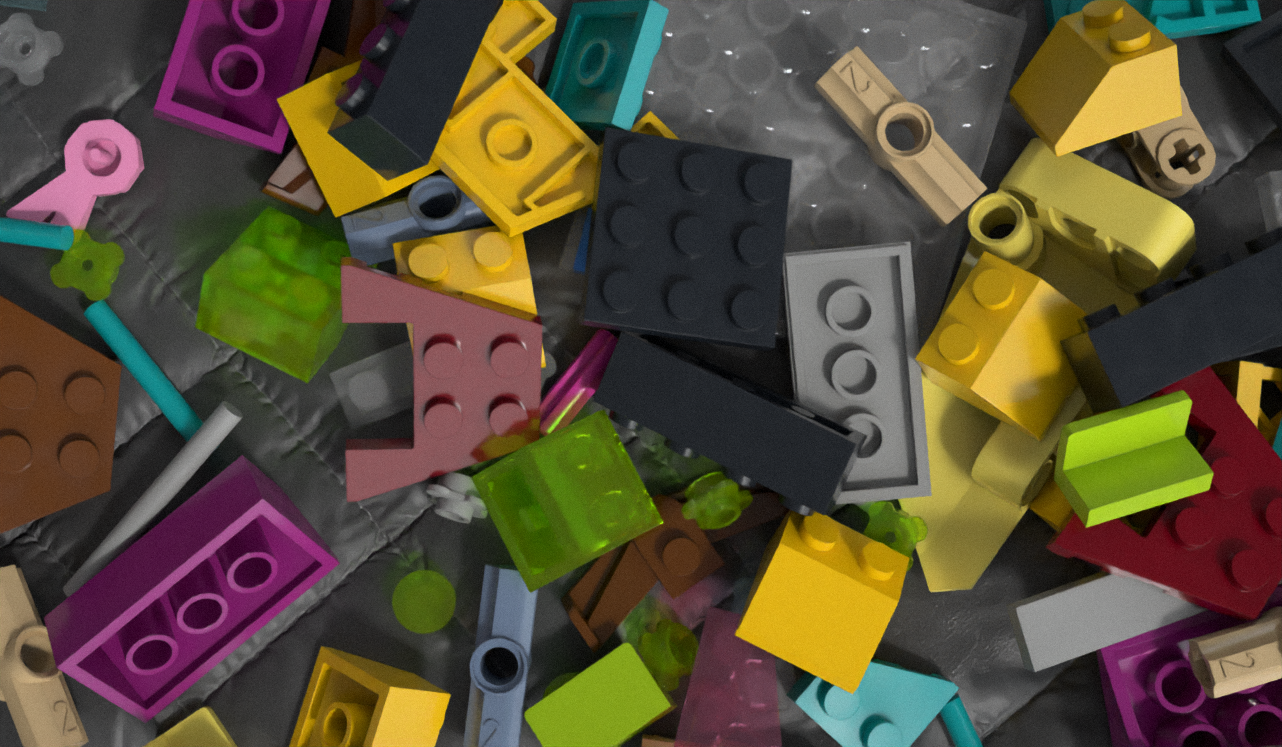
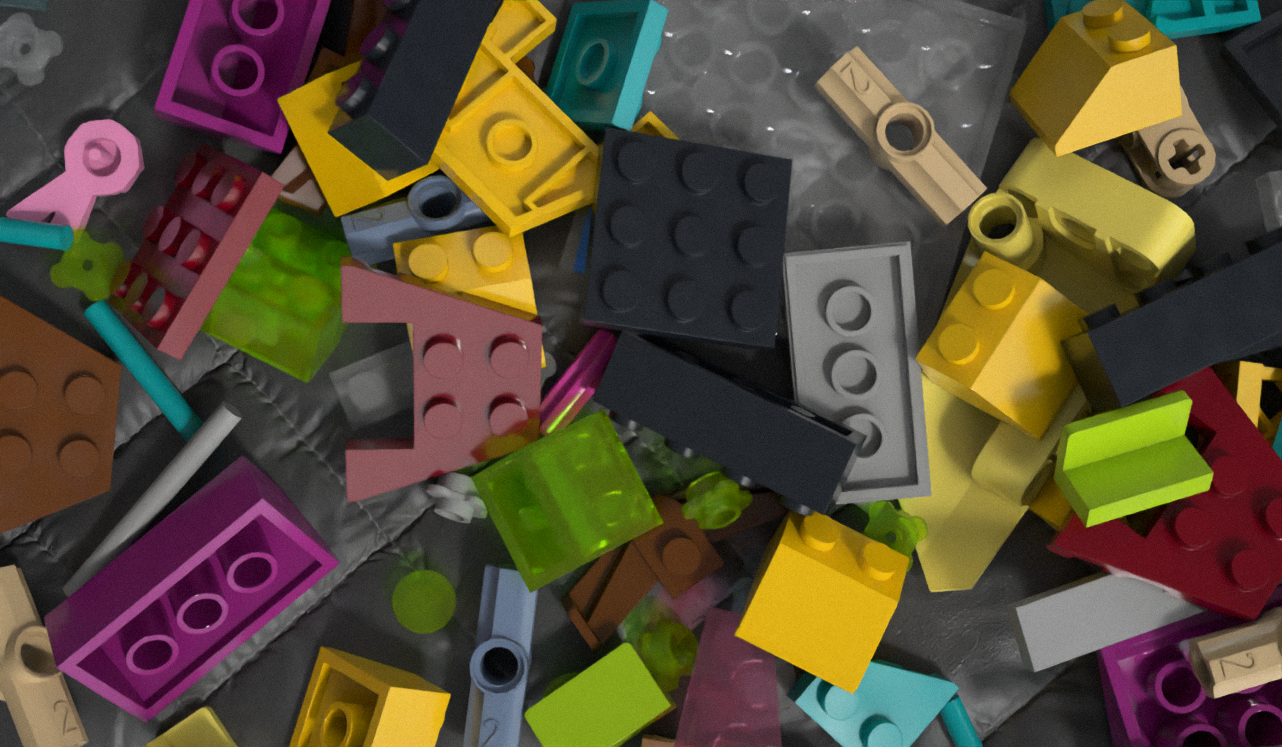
none -> dark red plate [108,143,285,361]

